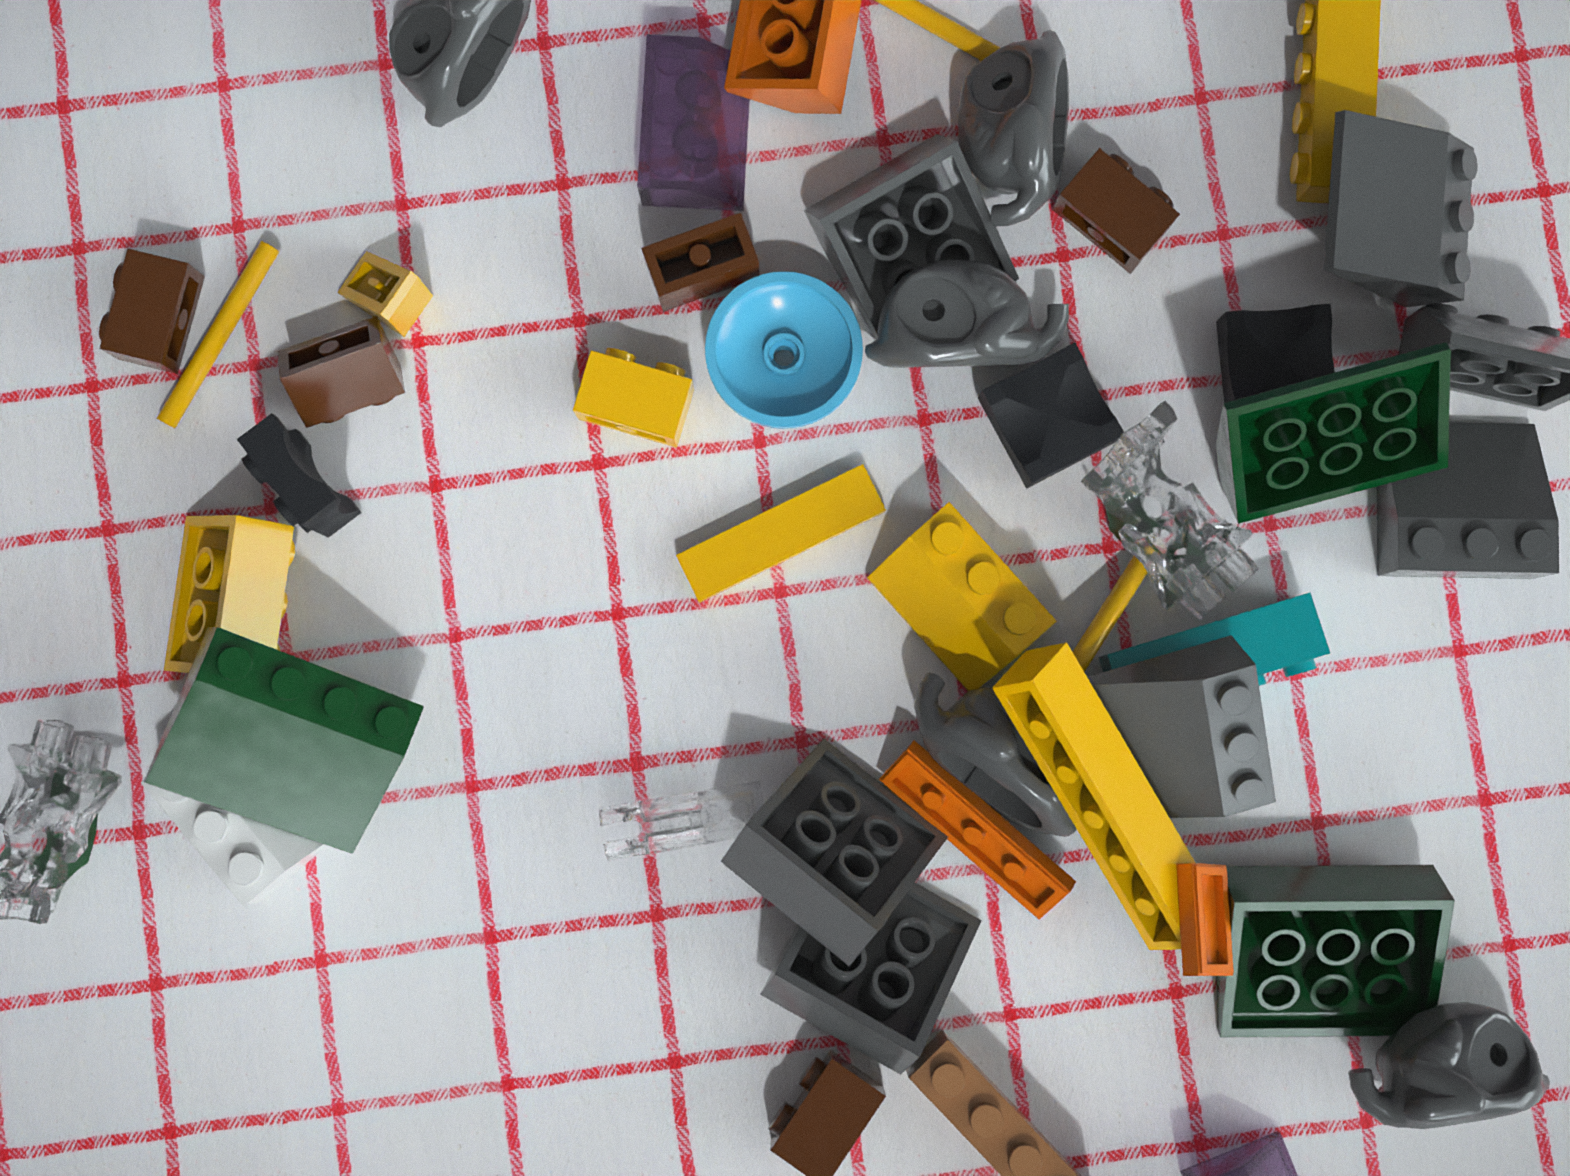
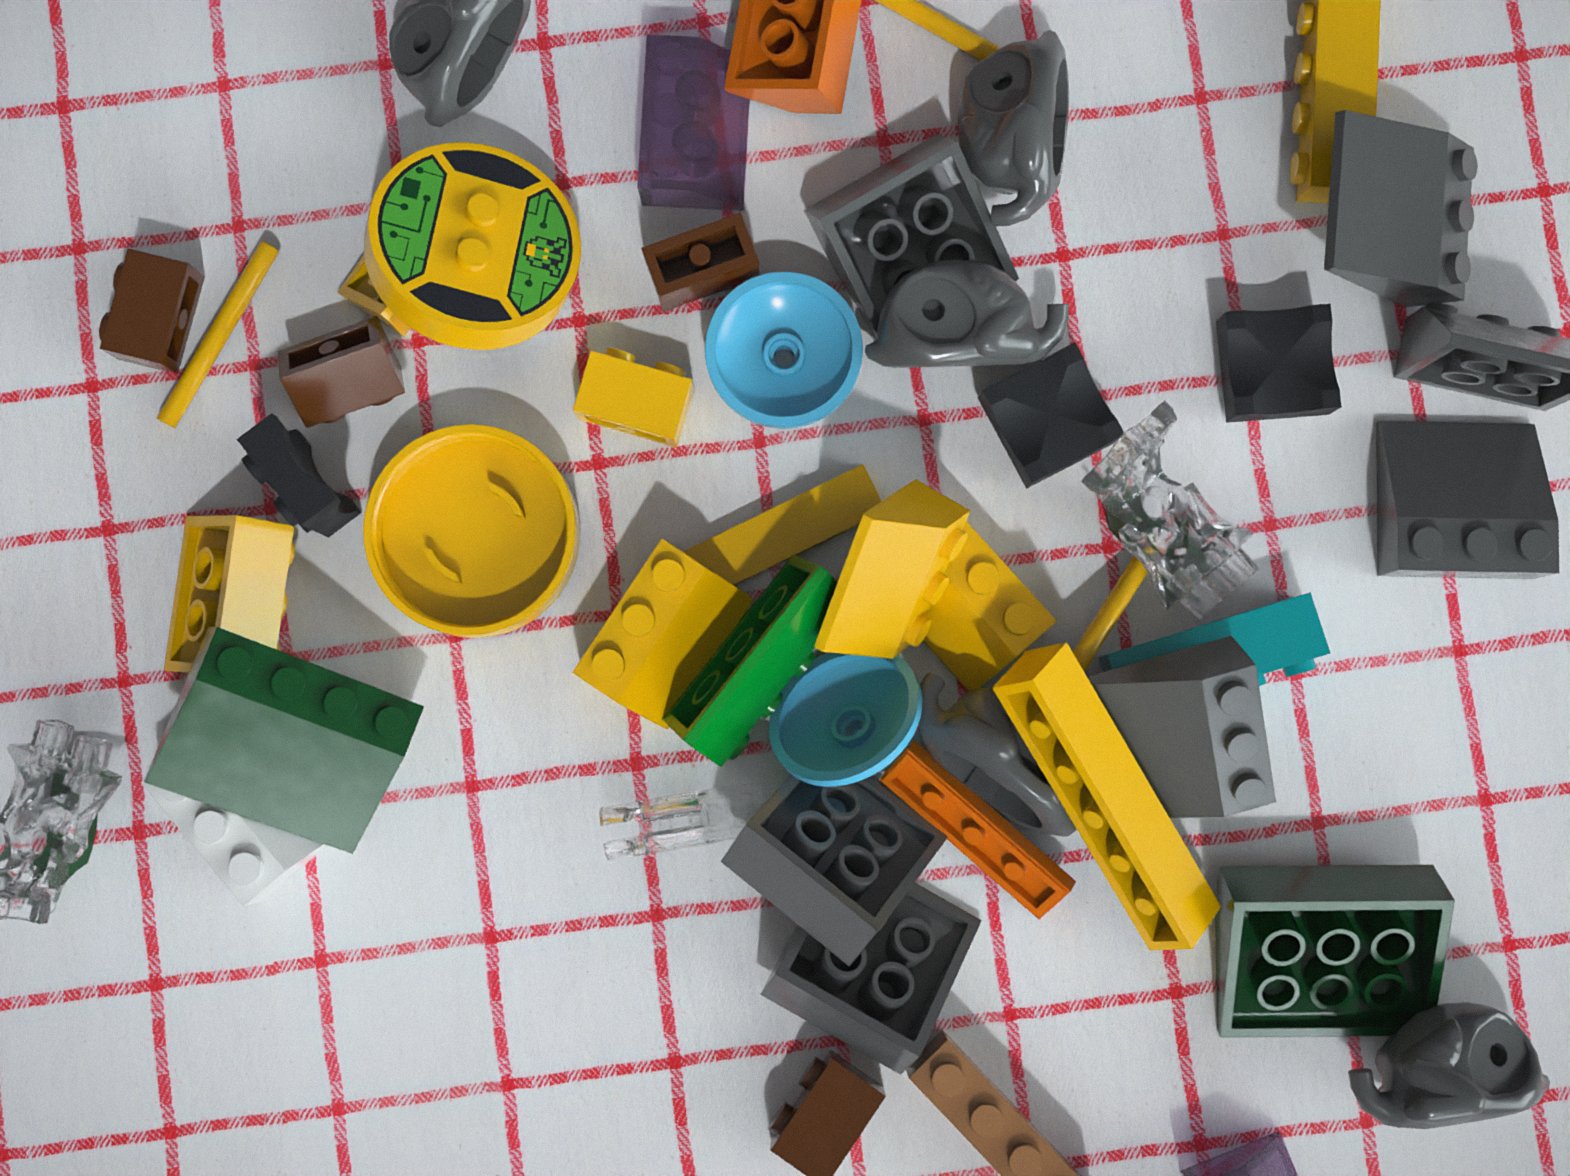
reddish brown brick [1052,148,1180,274] -> none
orange tile [1176,863,1234,976] -> none
dark green slope [1216,342,1451,524] -> none
none -> yellow piece [363,424,580,638]
none -> piece [364,142,581,350]
none -> yellow slope [572,538,755,730]
none -> green slope [662,555,838,767]
none -> medium azure dish [769,652,923,787]
none -> yellow slope [814,479,970,659]

